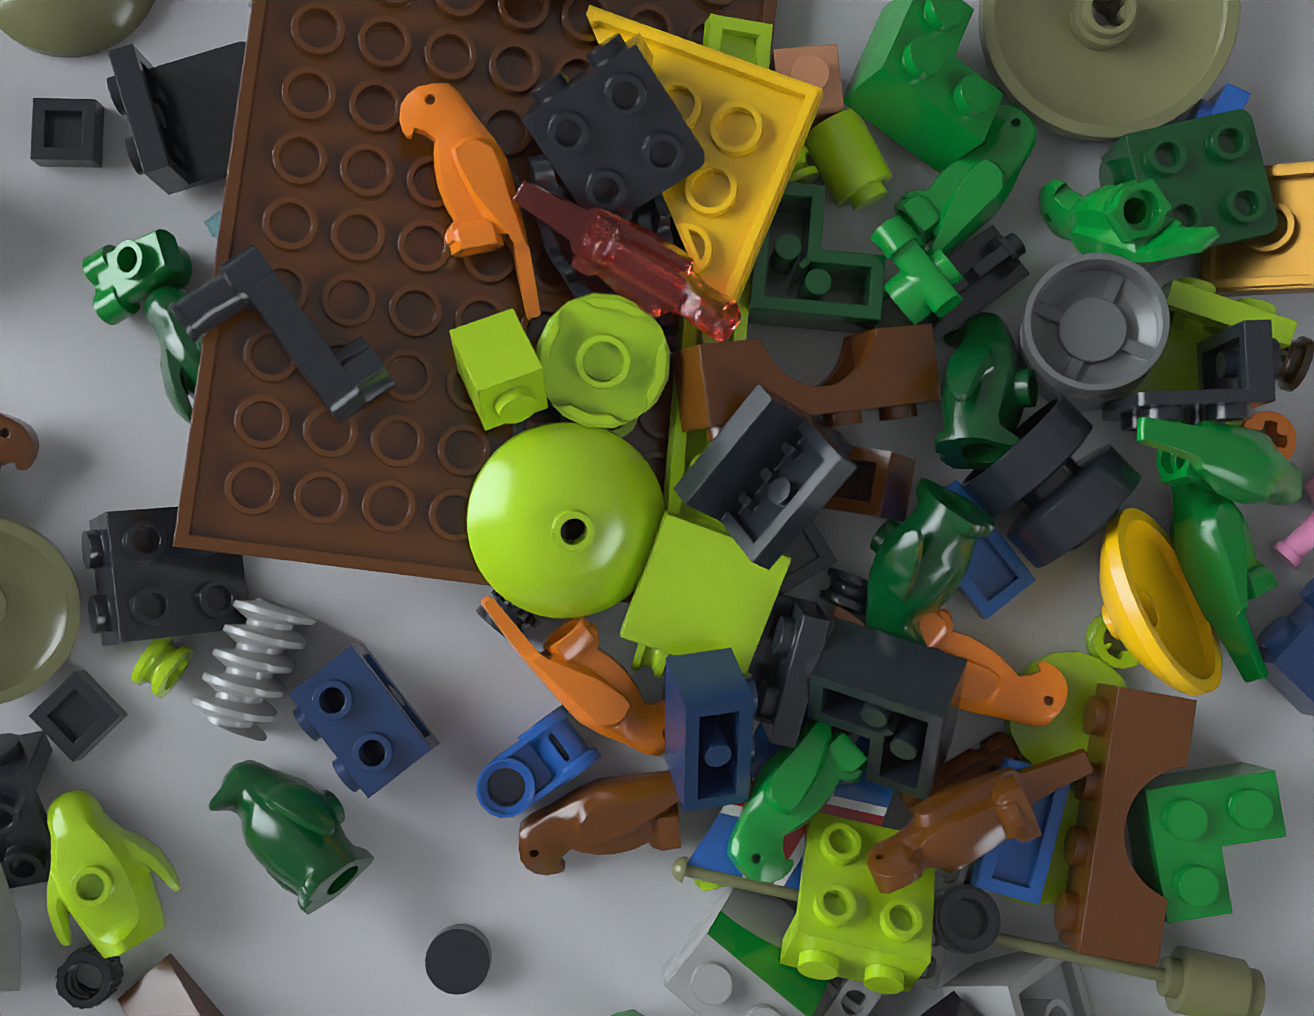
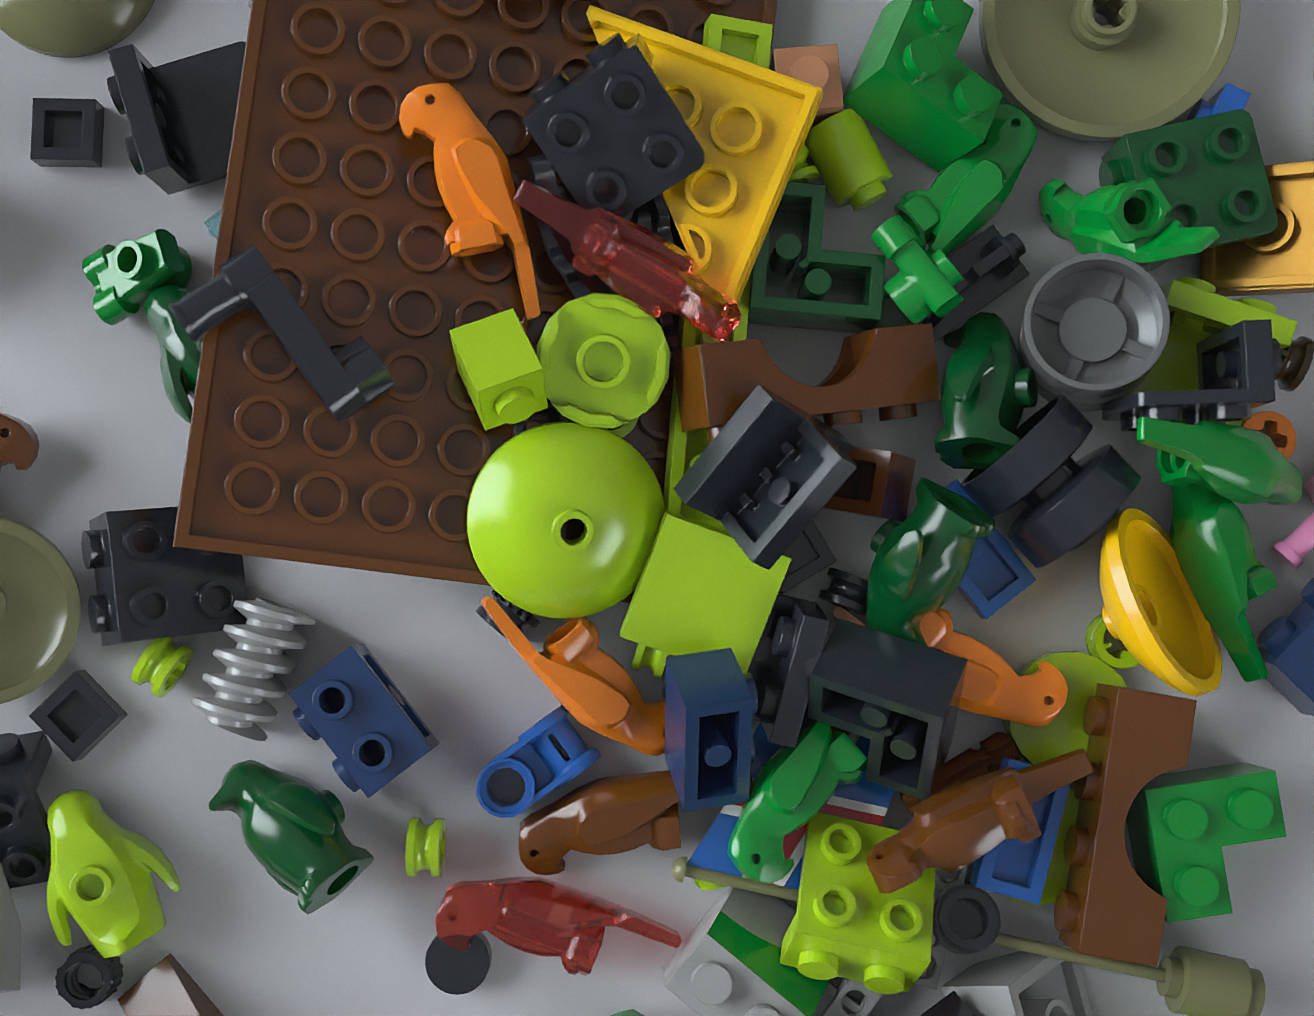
none -> lime bush [405,817,446,877]
none -> clear red animal [435,877,682,976]

